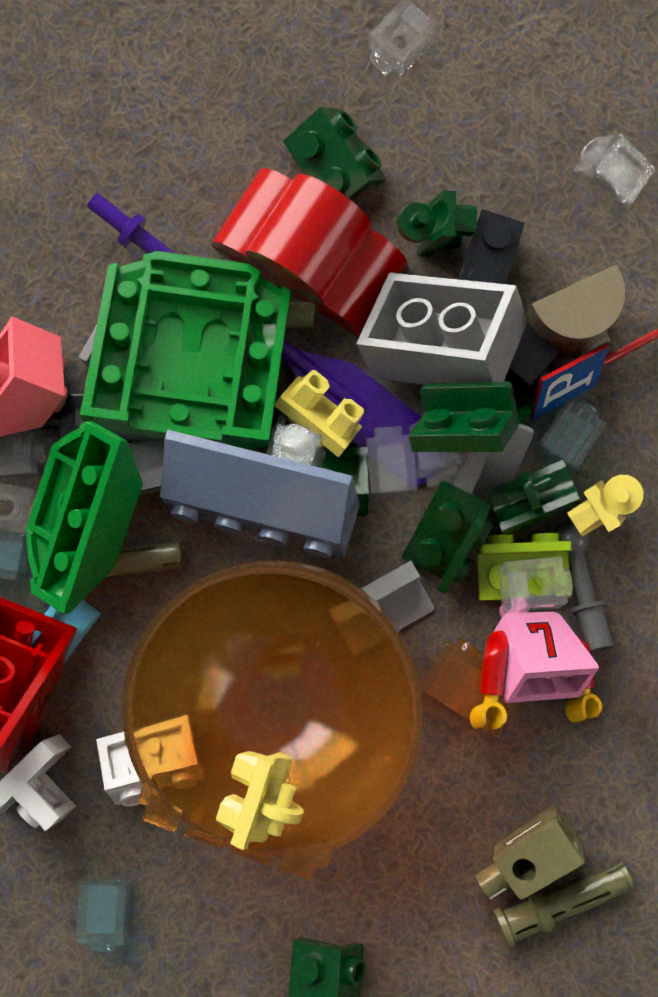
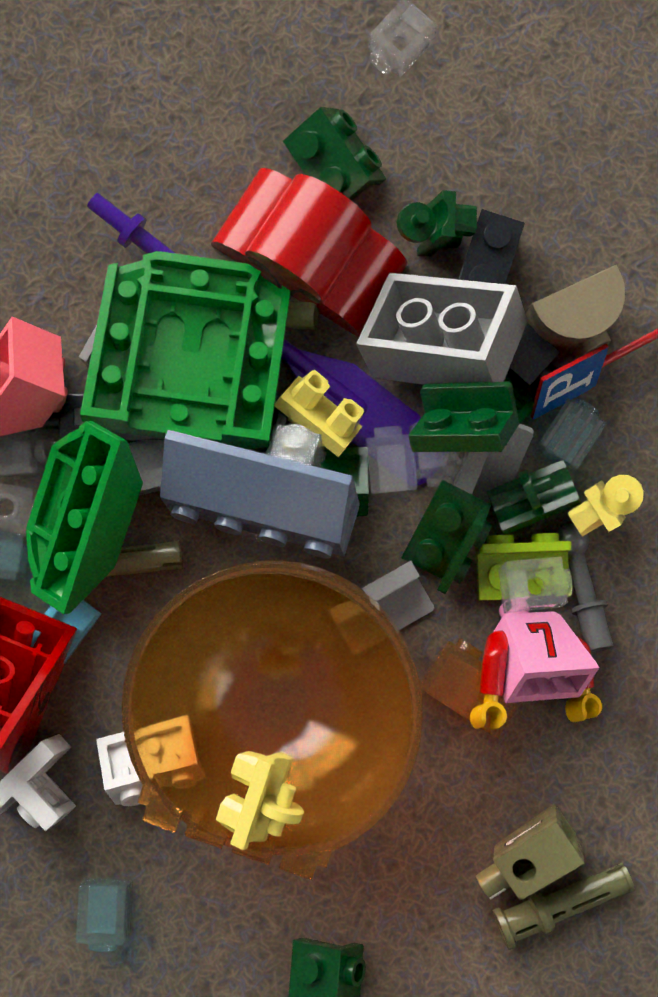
clear bracket [574,134,656,204] -> none

